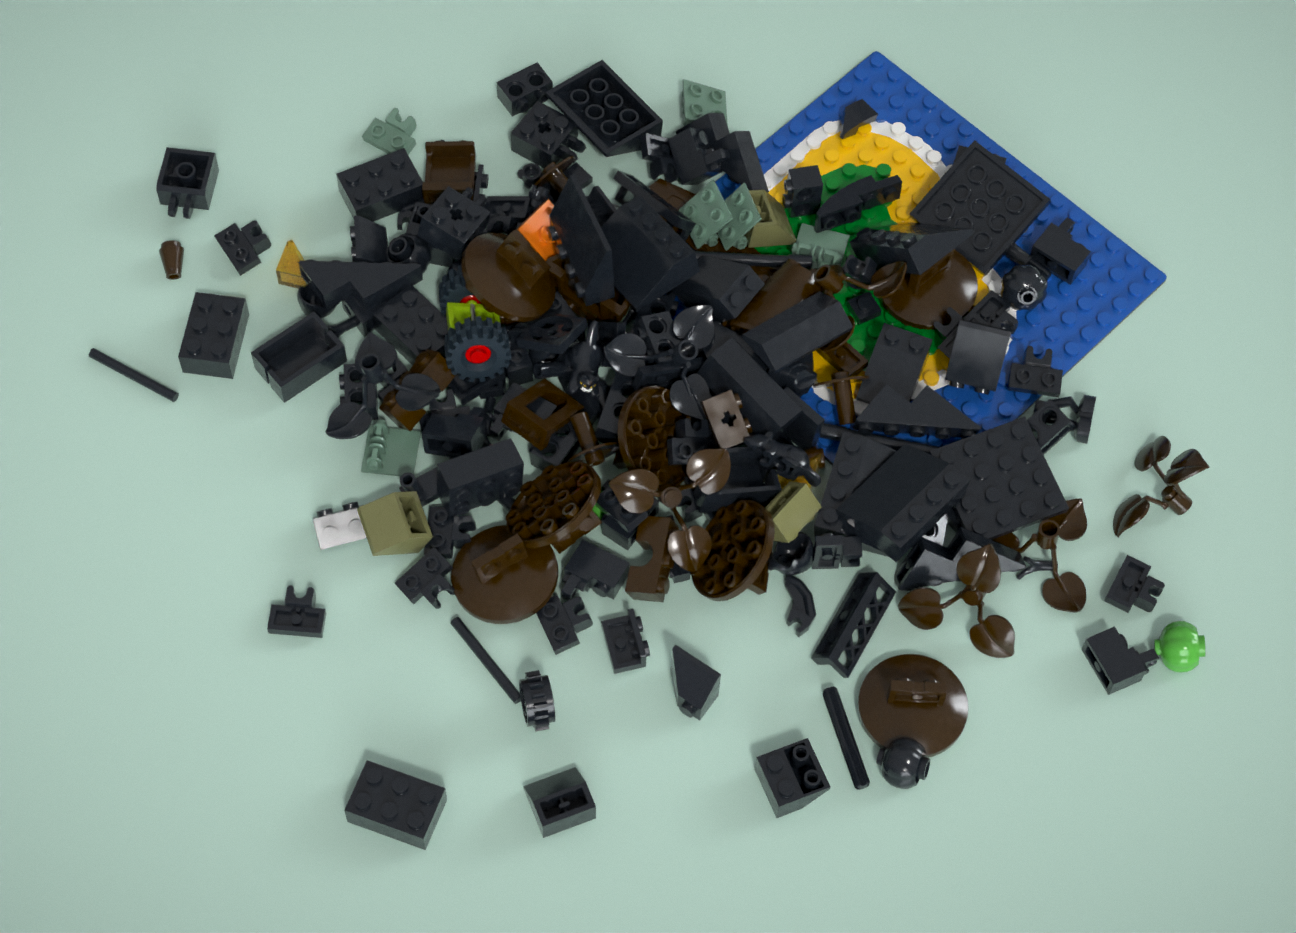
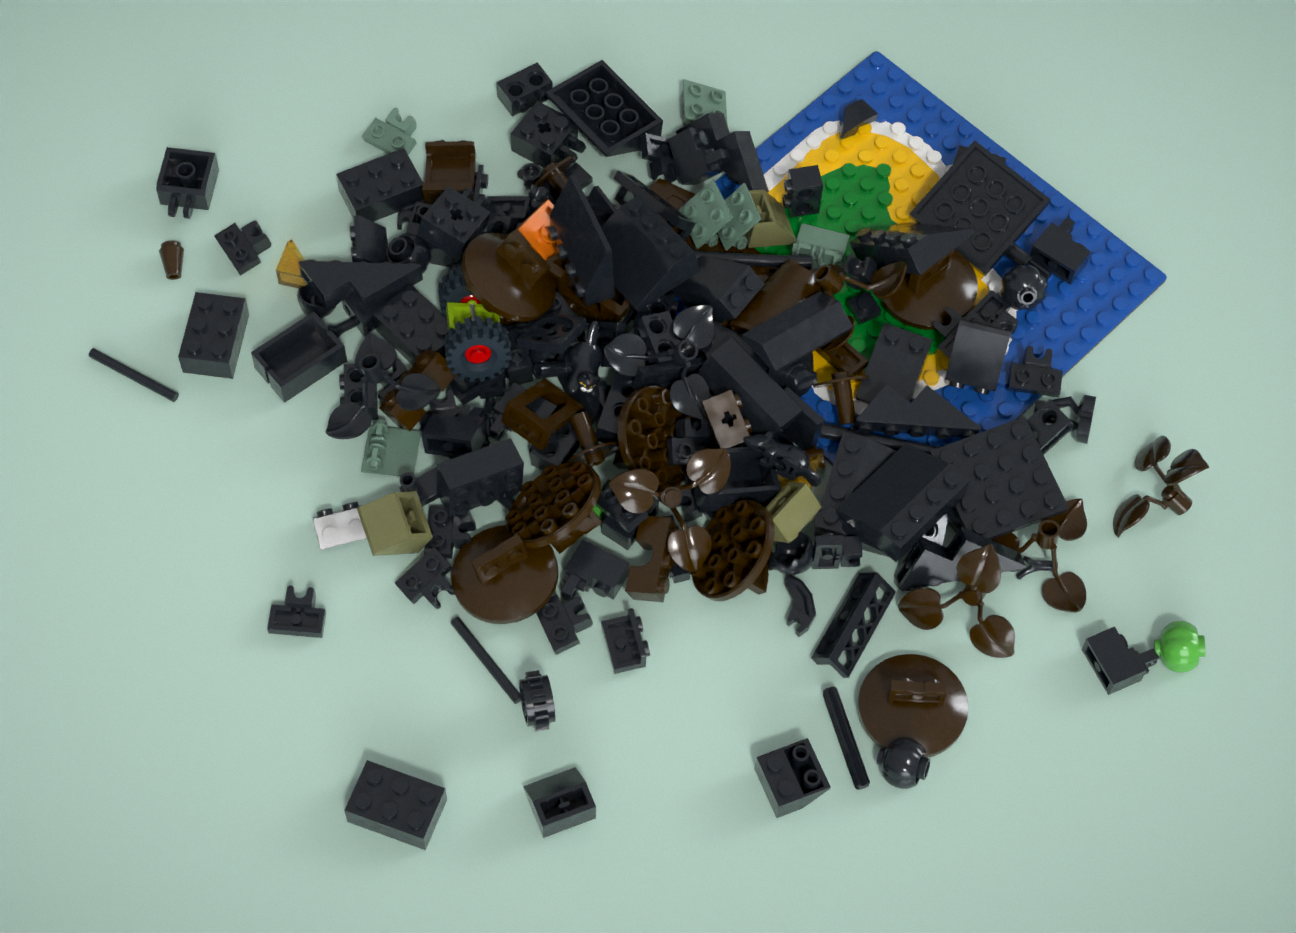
black slope [671,644,721,721] -> none
black slope [814,175,902,233] -> none
black plate [1104,555,1165,613] -> none

